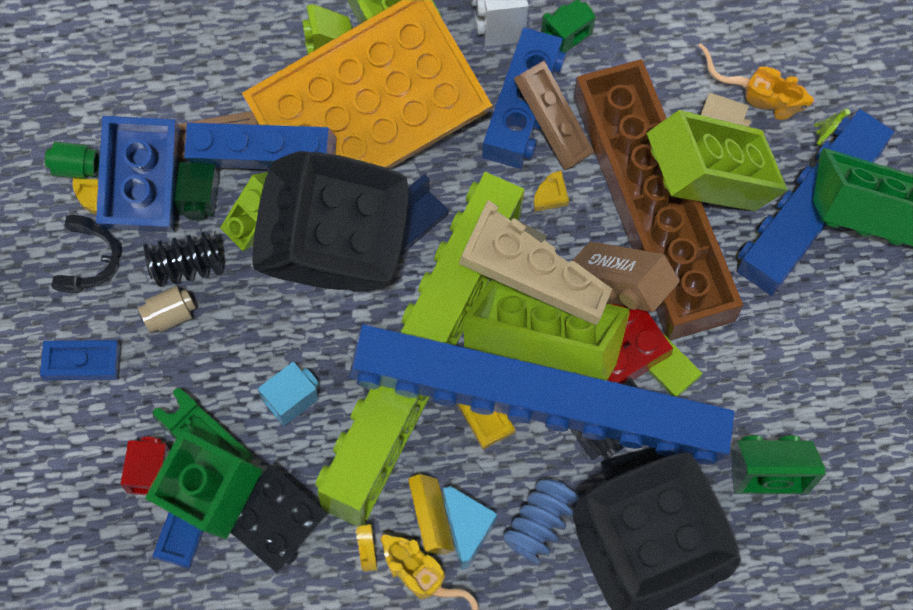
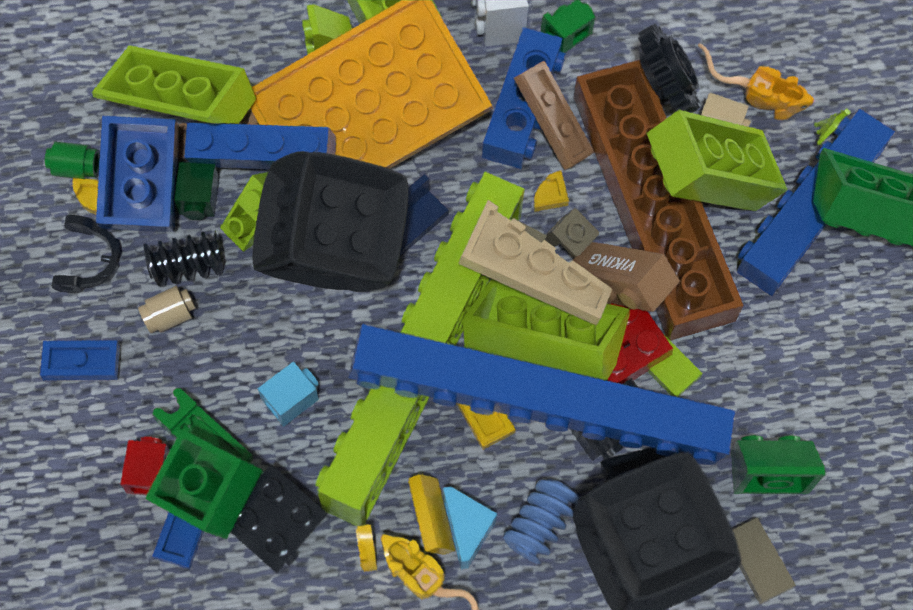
none -> lime slope [92,45,256,124]
none -> dark tan bracket [545,208,599,257]
none -> black gear [638,24,700,113]
none -> dark tan tile [732,517,796,605]

